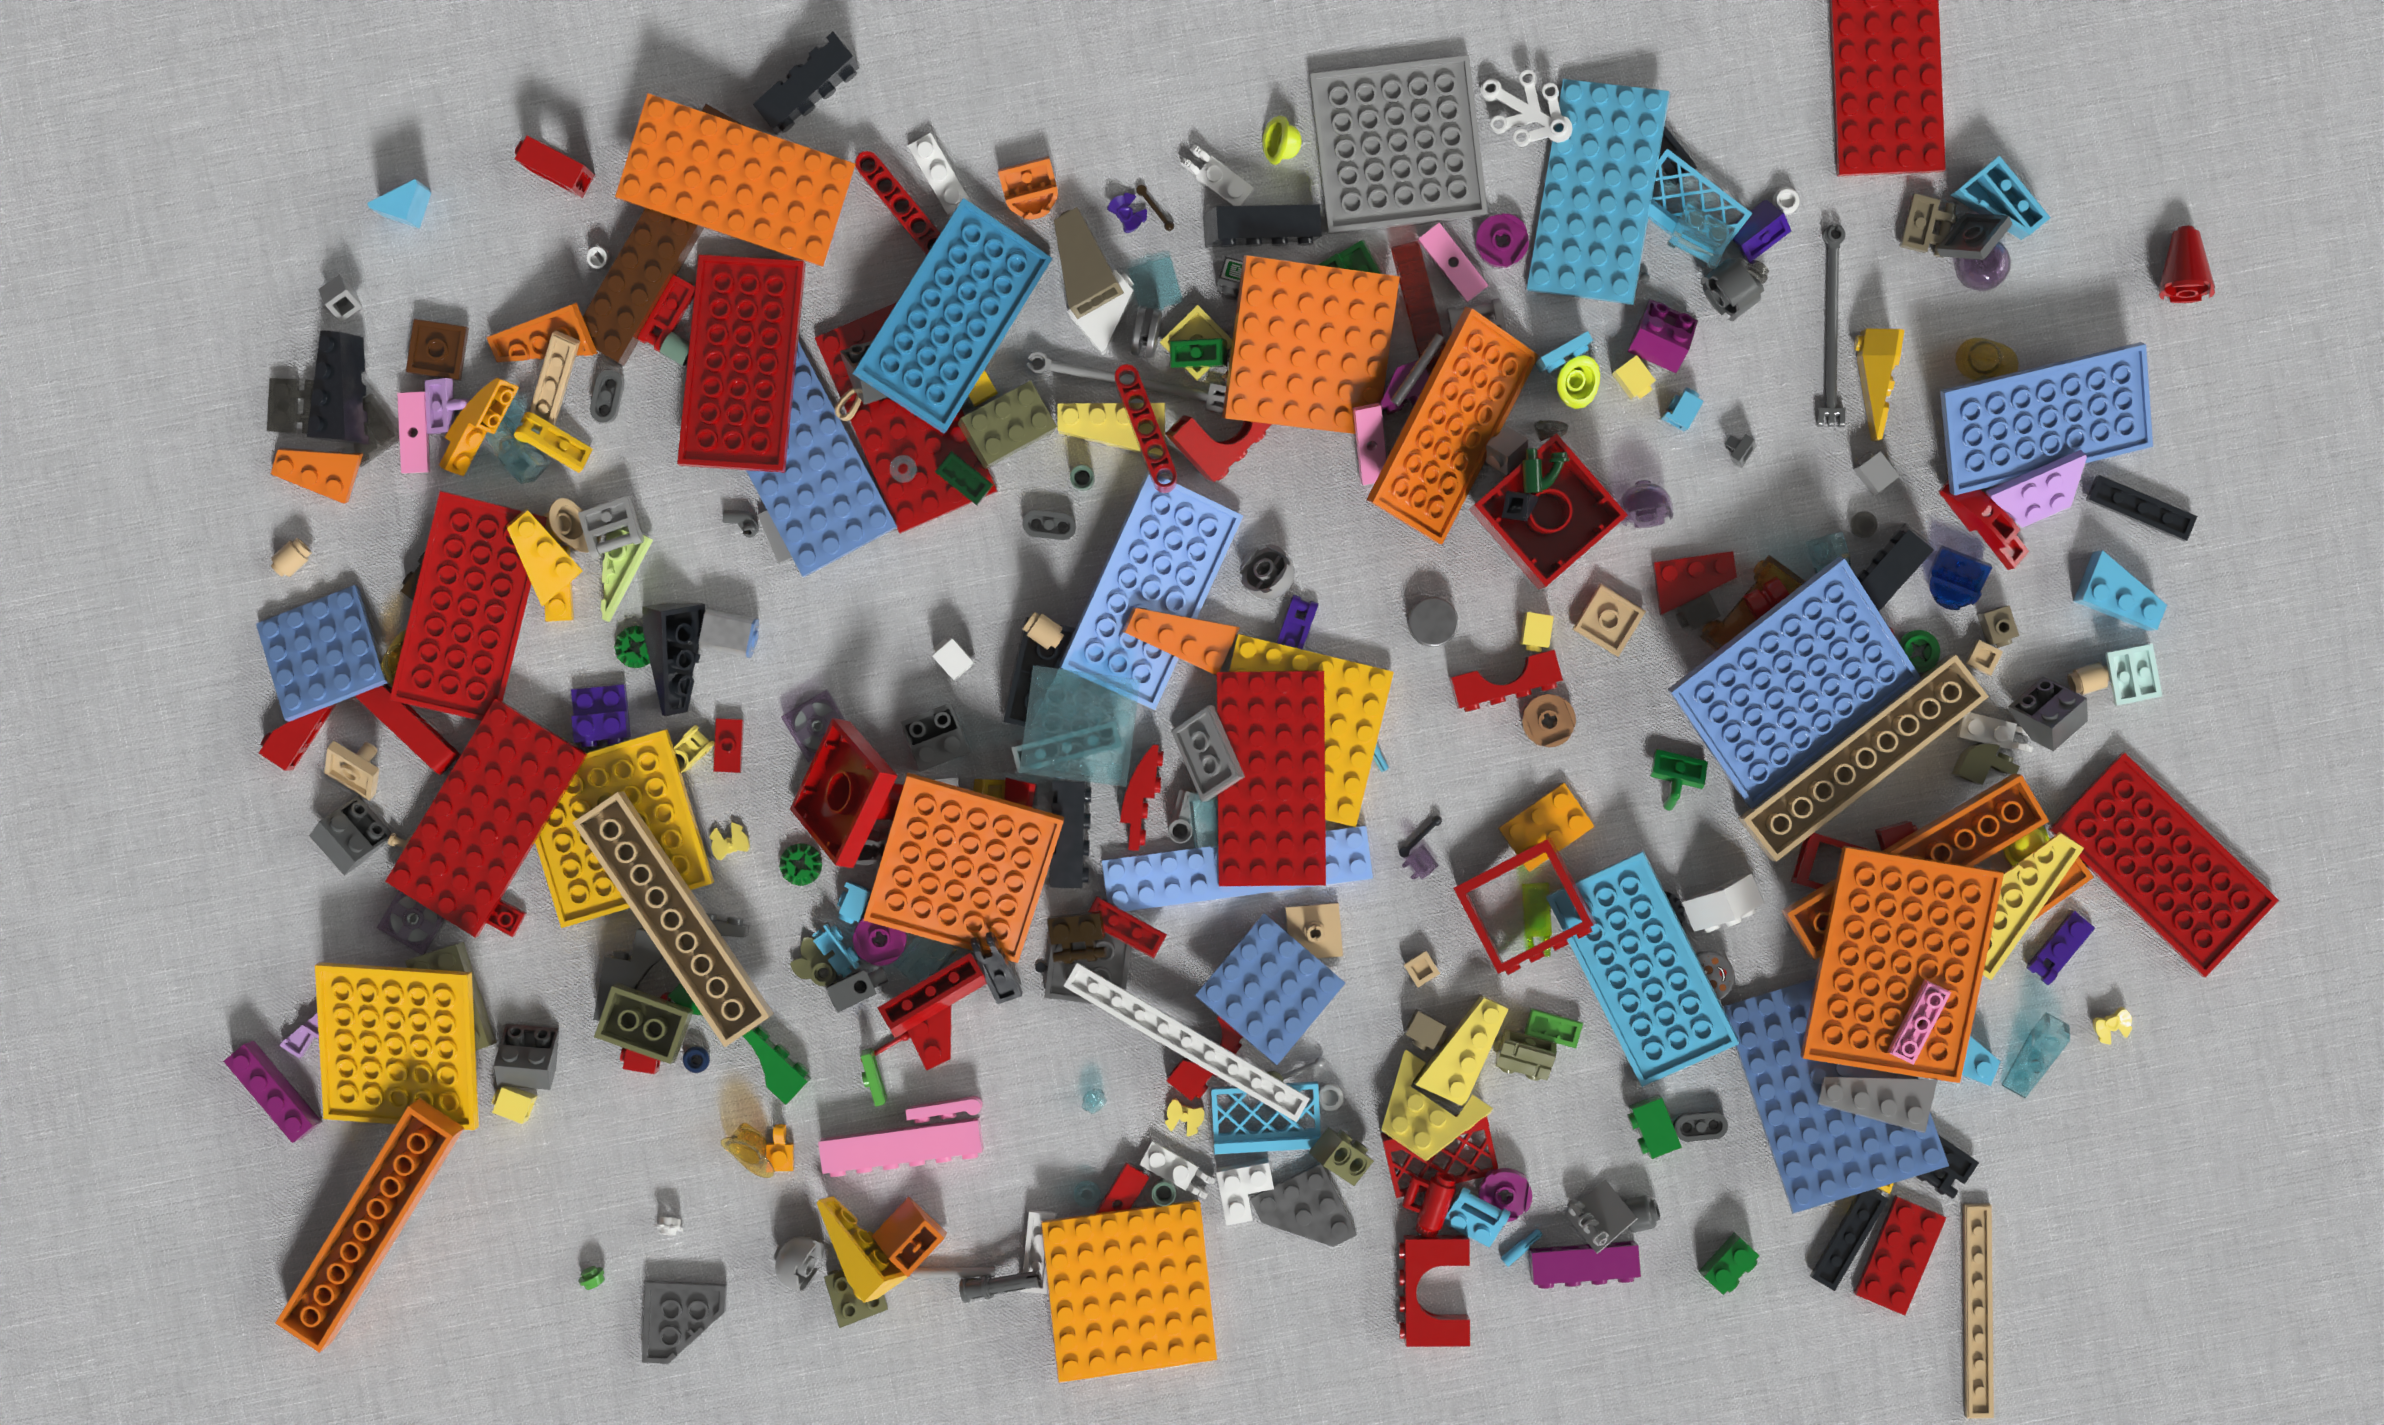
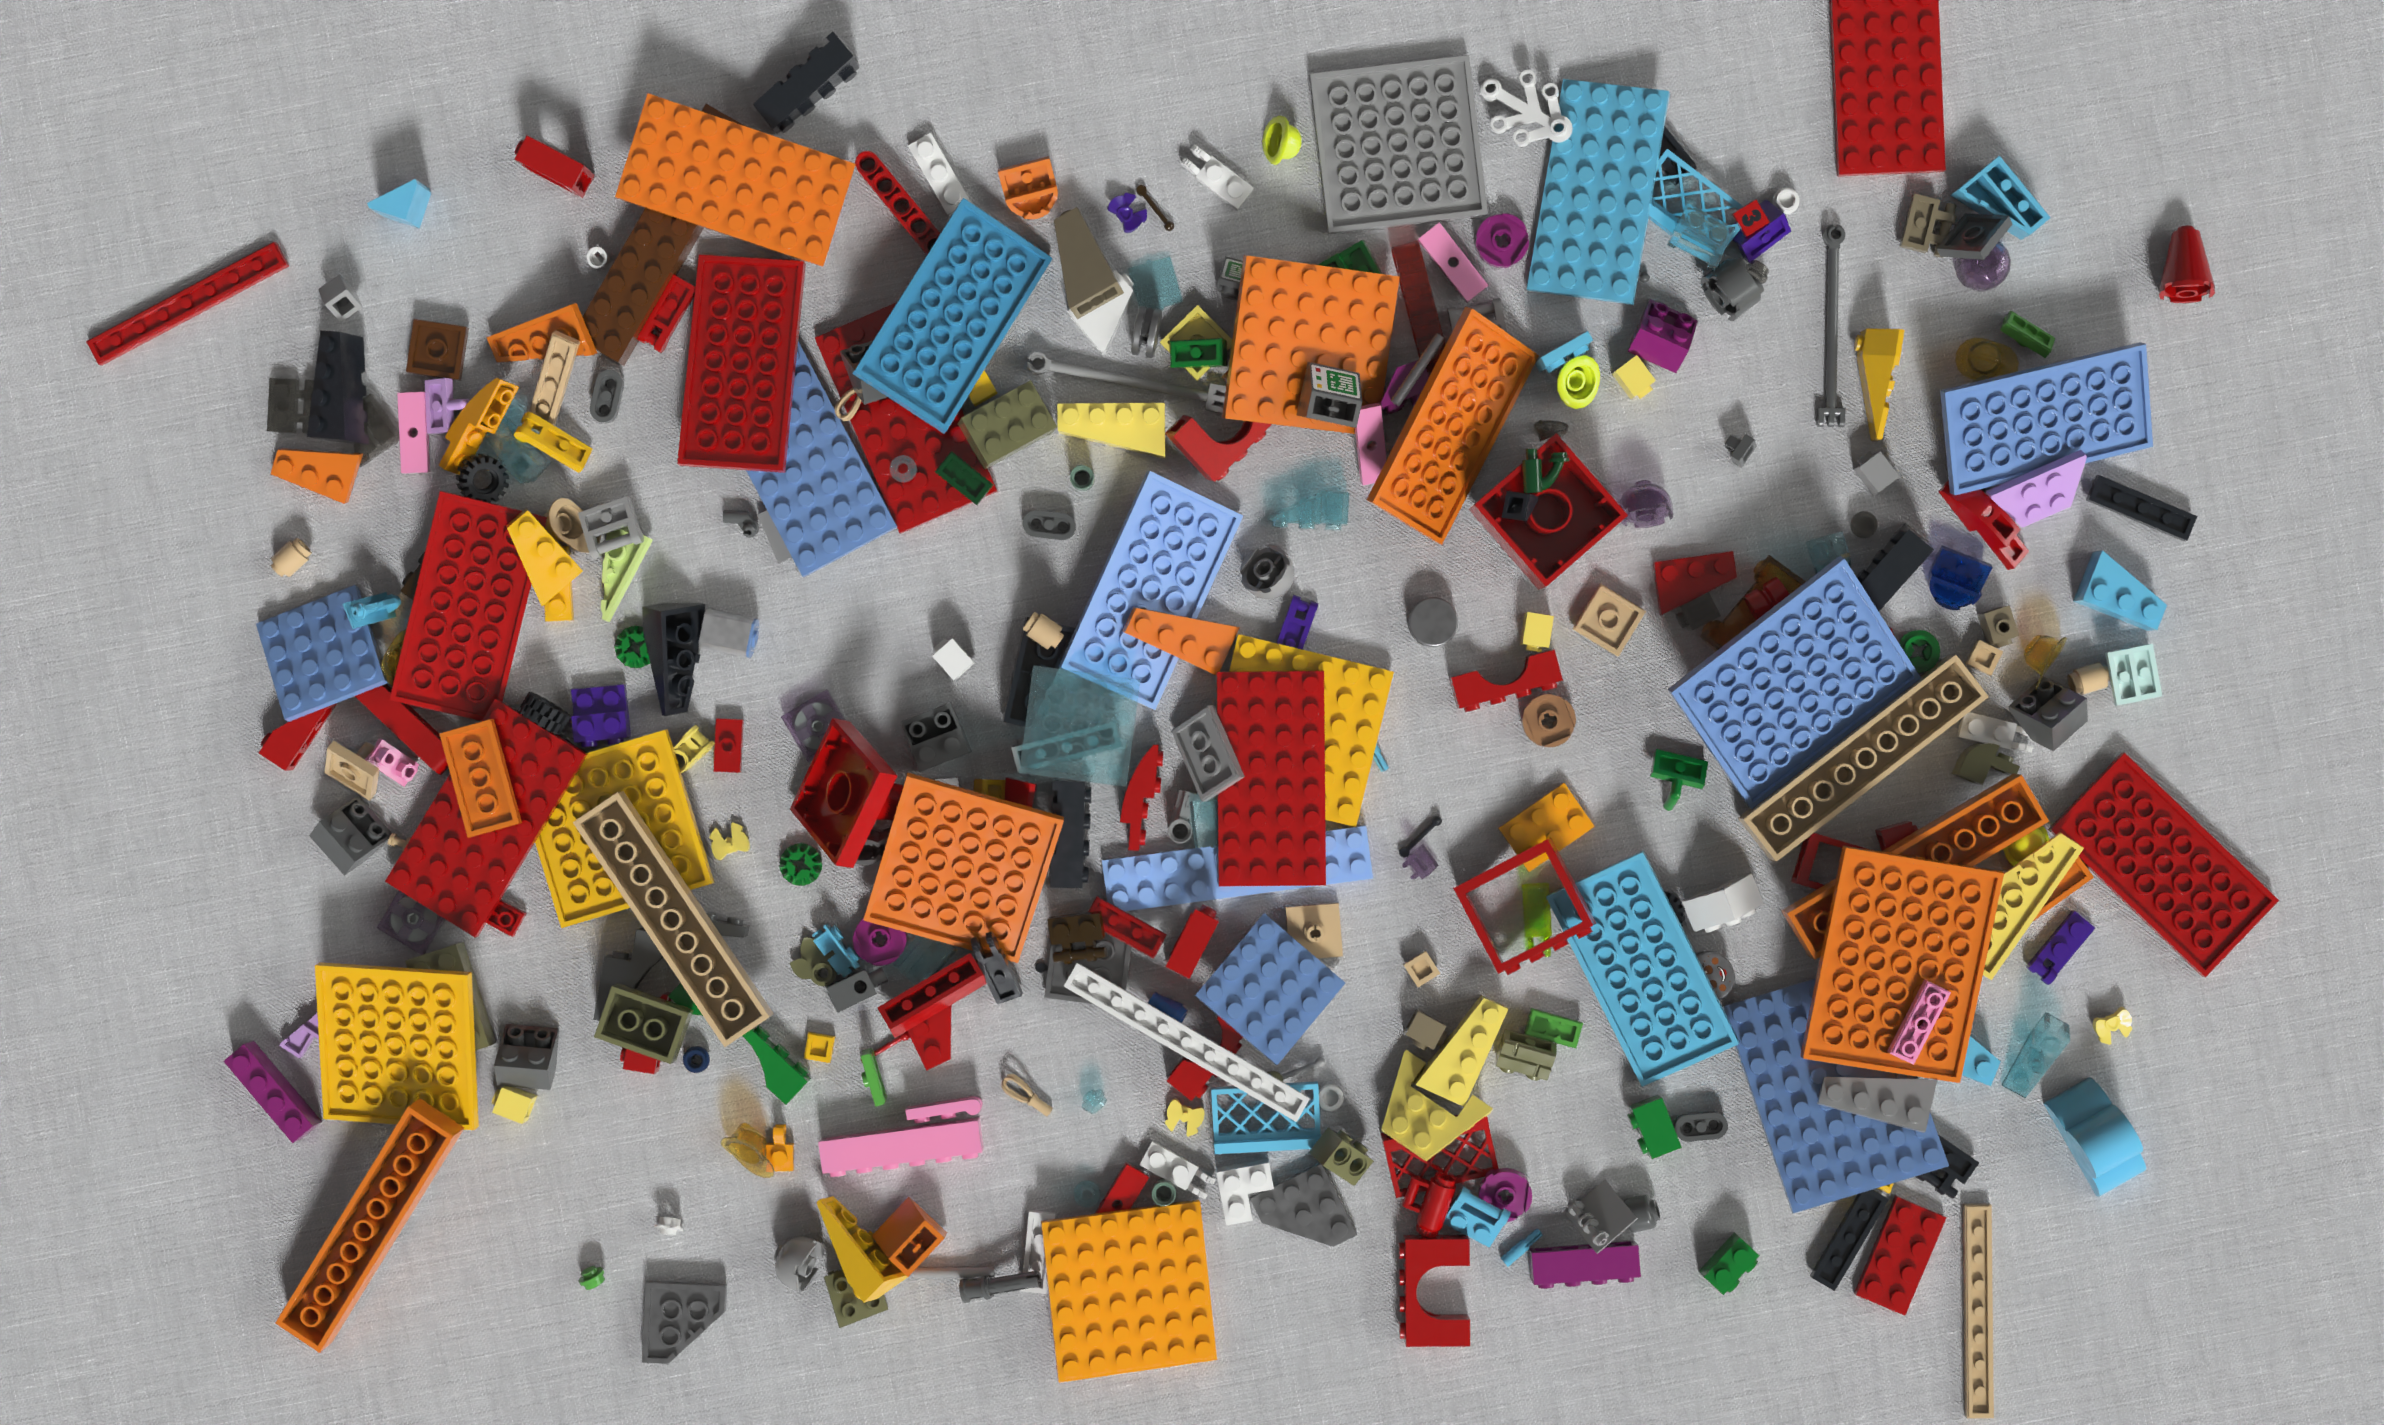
sand green beam [660,332,690,366] -> none
medium azure brick [837,880,872,924] -> none
red beam [1115,364,1177,493] -> none
black wedge [1203,204,1322,248] -> none
light grey brick [1486,427,1528,475] -> none
medium azure brick [1661,387,1704,432] -> none
none -> red tile [86,241,289,366]
none -> medium azure hinge [342,592,401,629]
none -> bright pink hips [365,738,419,787]
none -> orange plate [439,719,522,838]
none -> black tyre [456,454,509,503]
none -> black tyre [518,691,571,735]
none -> yellow tile [804,1031,836,1063]
none -> tan piece [1001,1074,1053,1117]
none -> blue cone [1148,992,1189,1023]
none -> red window [1165,904,1219,979]
none -> clear light blue slope [1267,491,1349,531]
none -> dark grey slope [1296,362,1362,428]
none -> red tile [1732,199,1770,237]
none -> bright green plate [2000,311,2055,359]
none -> clear yellow piece [2024,635,2067,690]
none -> medium azure brick [2043,1077,2146,1197]

